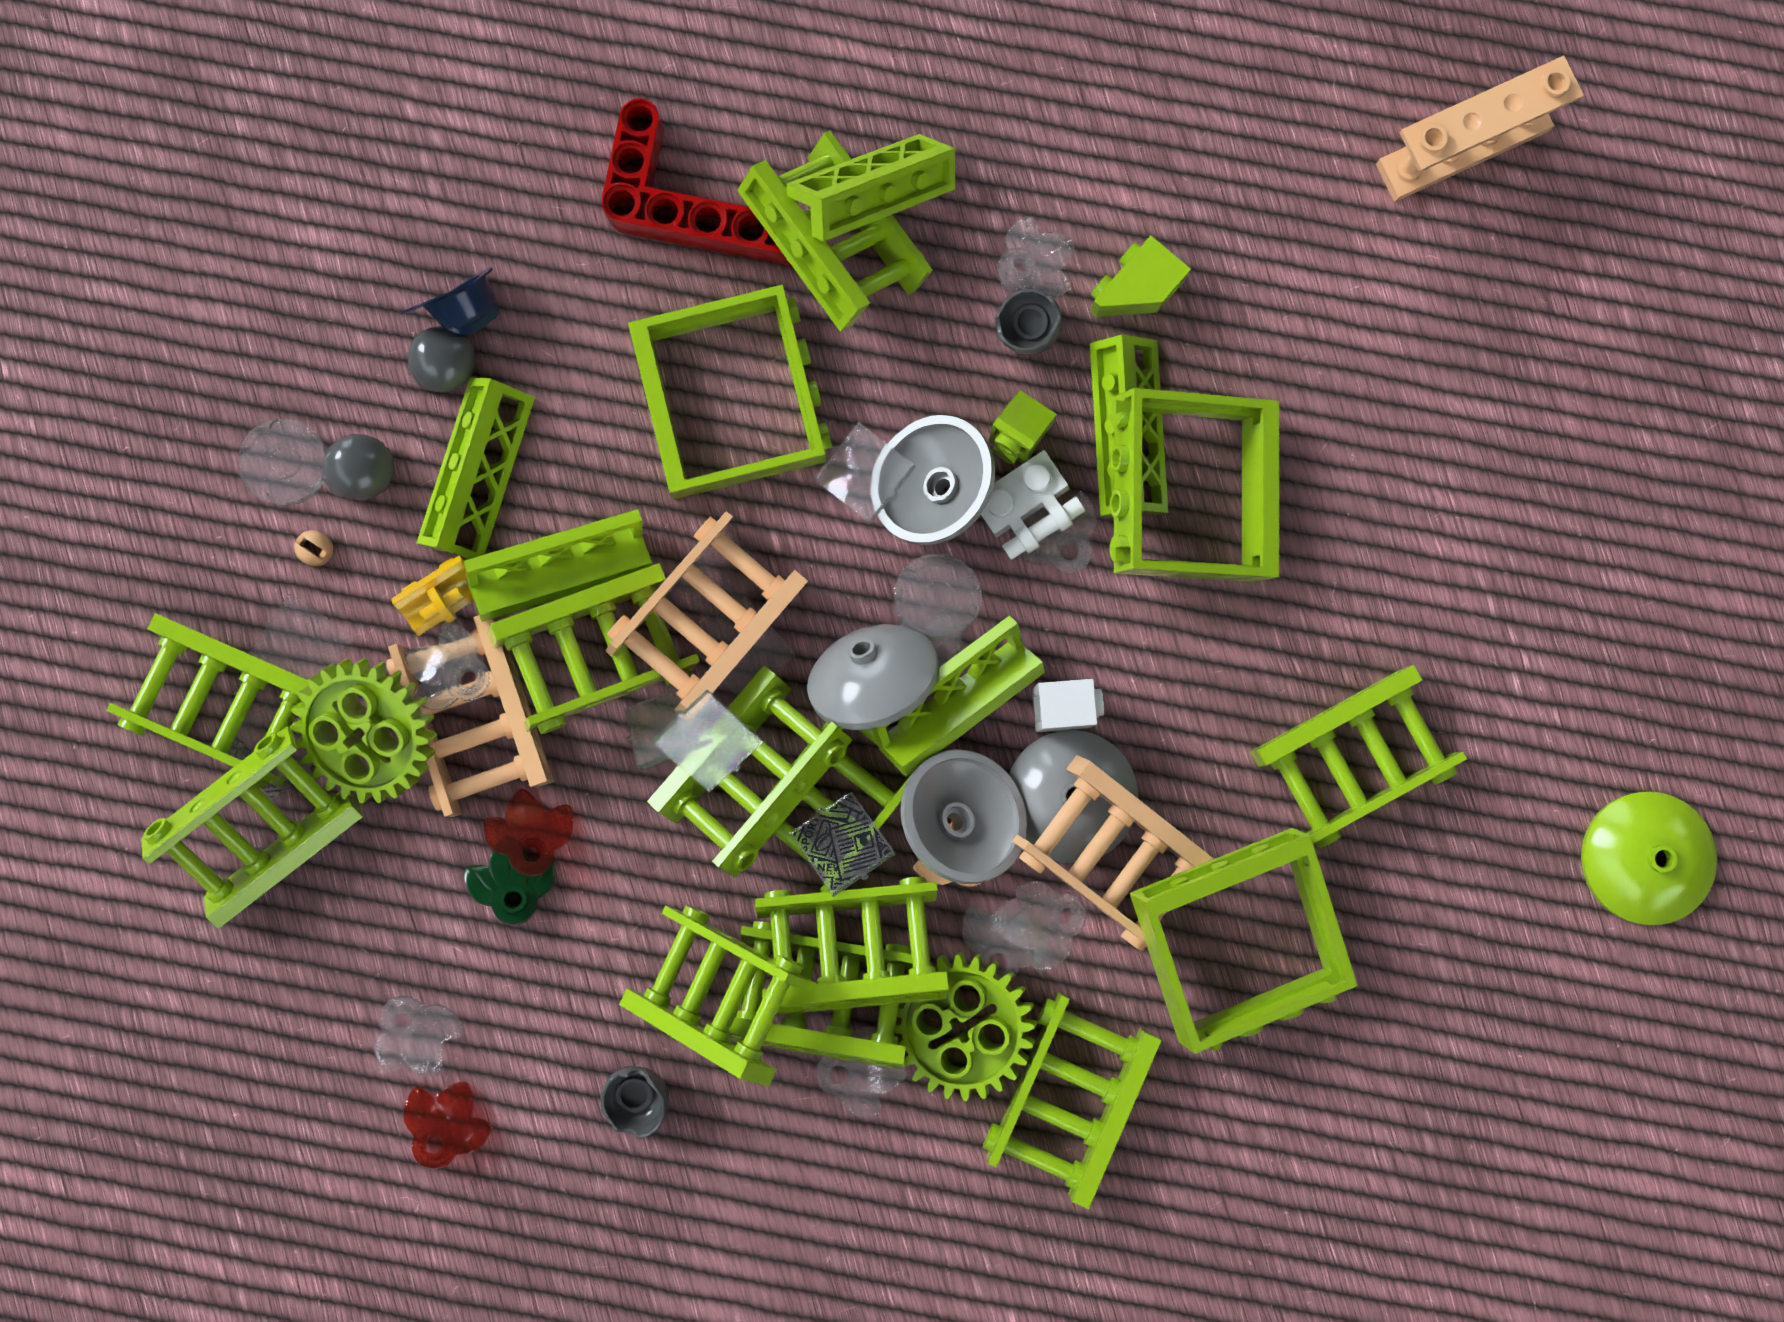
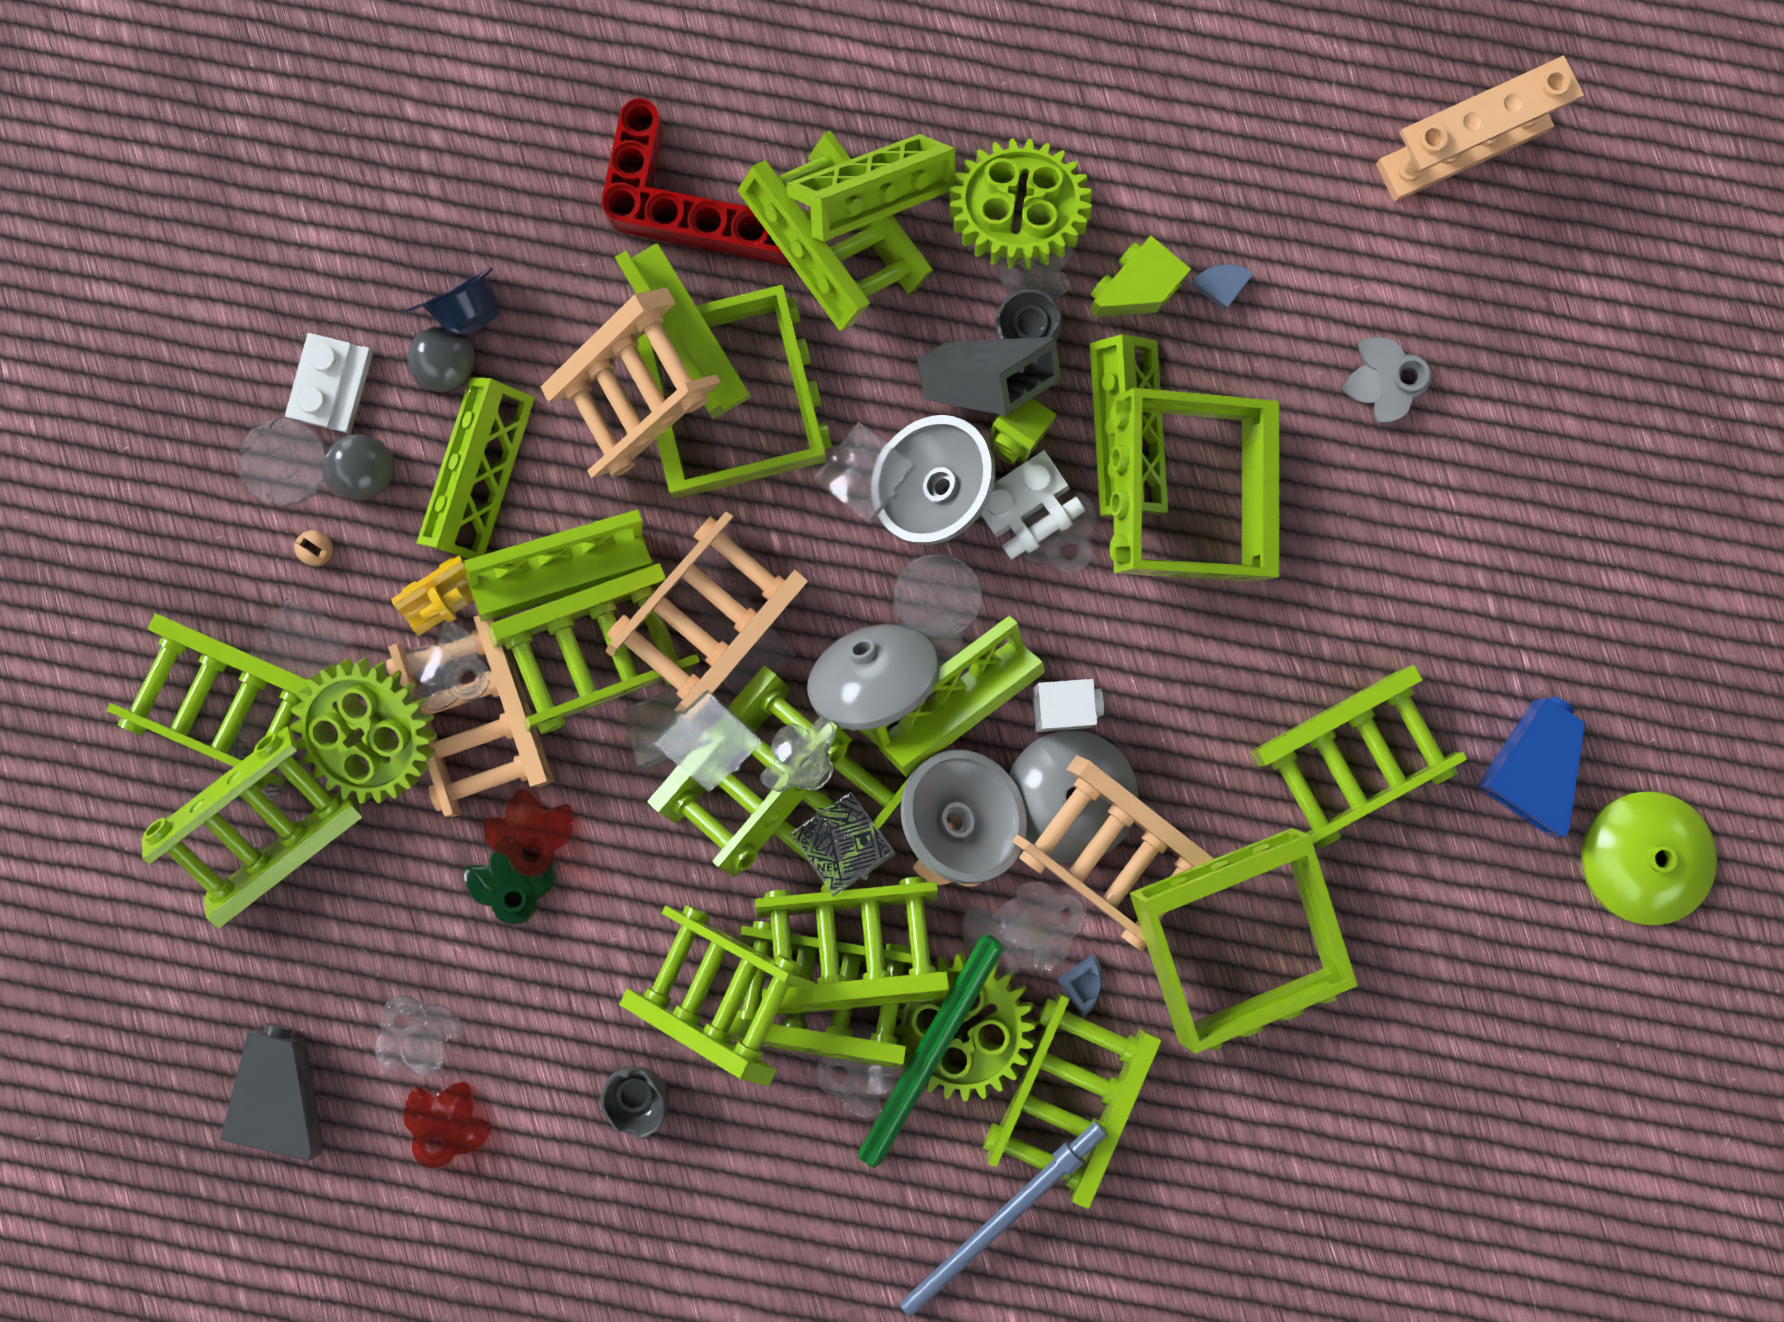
none -> dark grey slope [220,1023,324,1161]
none -> white plate [285,333,373,435]
none -> light nougat fence [541,287,721,478]
none -> lime fence [615,243,751,420]
none -> clear plate [760,716,835,792]
none -> green axle [858,934,1004,1168]
none -> sand blue bar [900,1121,1108,1317]
none -> dark grey slope [917,337,1061,416]
none -> lime gear [949,138,1092,269]
none -> sand blue tile [1057,953,1102,1017]
none -> sand blue tile [1191,264,1254,311]
none -> light grey plate [1343,337,1431,423]
none -> blue slope [1476,696,1585,838]

